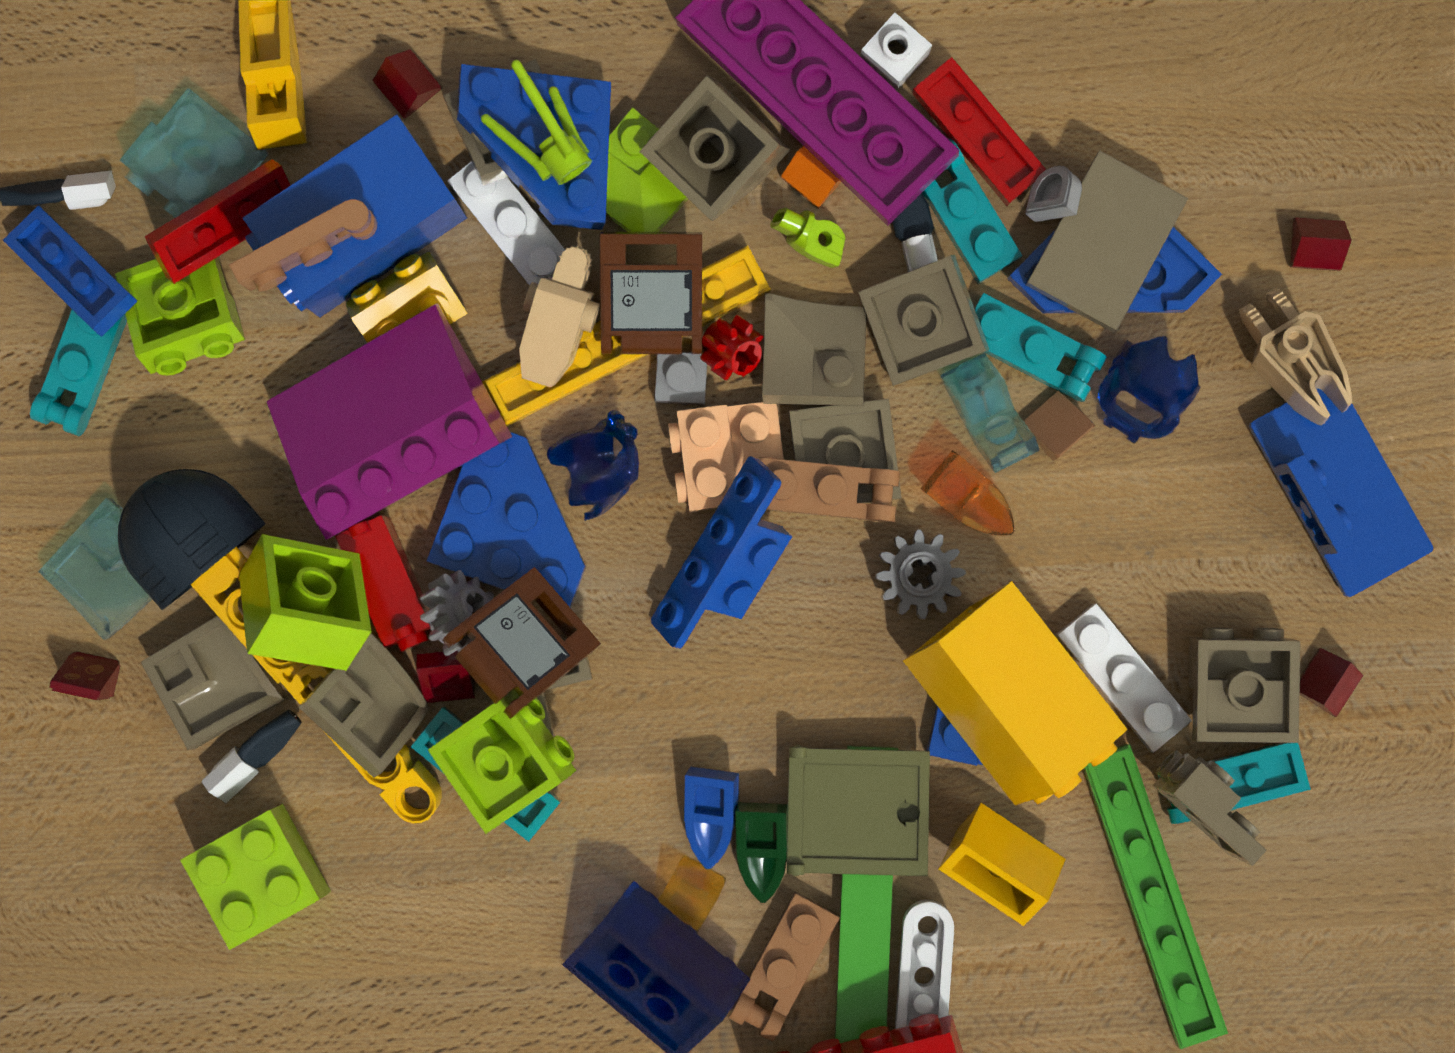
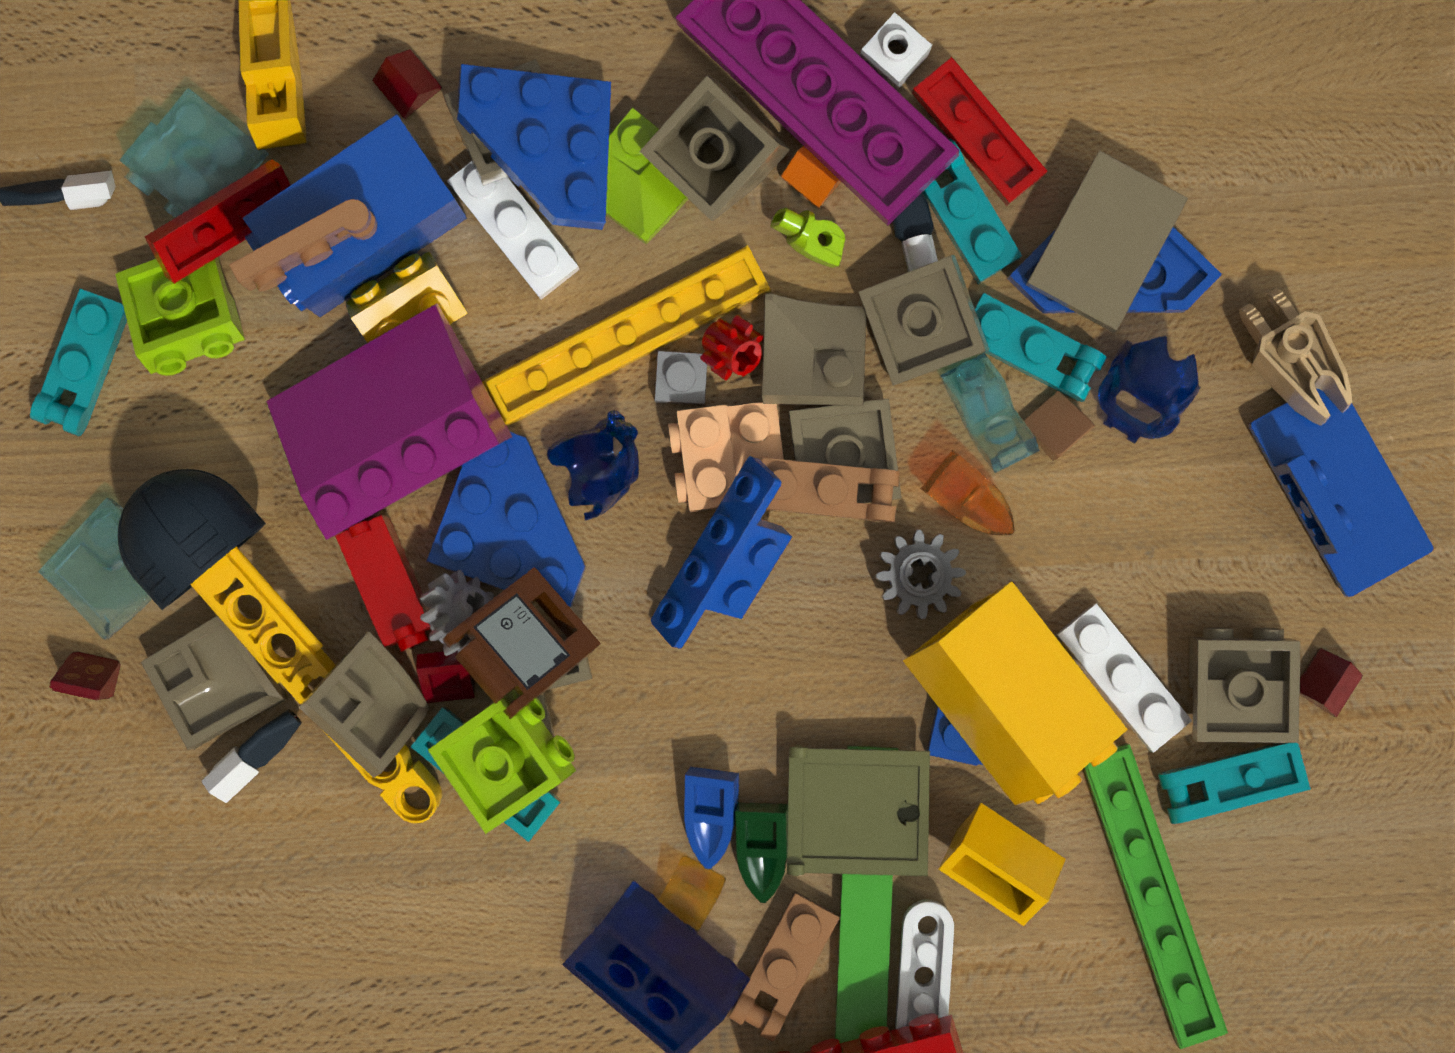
blue plate [3,205,137,337] -> none
lime brick [180,804,331,950] -> none
lime brick [239,534,372,671] -> none
lime plant [481,60,592,185] -> none
tan hinge [519,245,600,387] -> none
container [600,232,702,354] -> none
light grey tile [1025,166,1082,222] -> none
dark tan plate [1152,750,1267,866] -> none
dark red slope [1290,217,1352,271] -> none

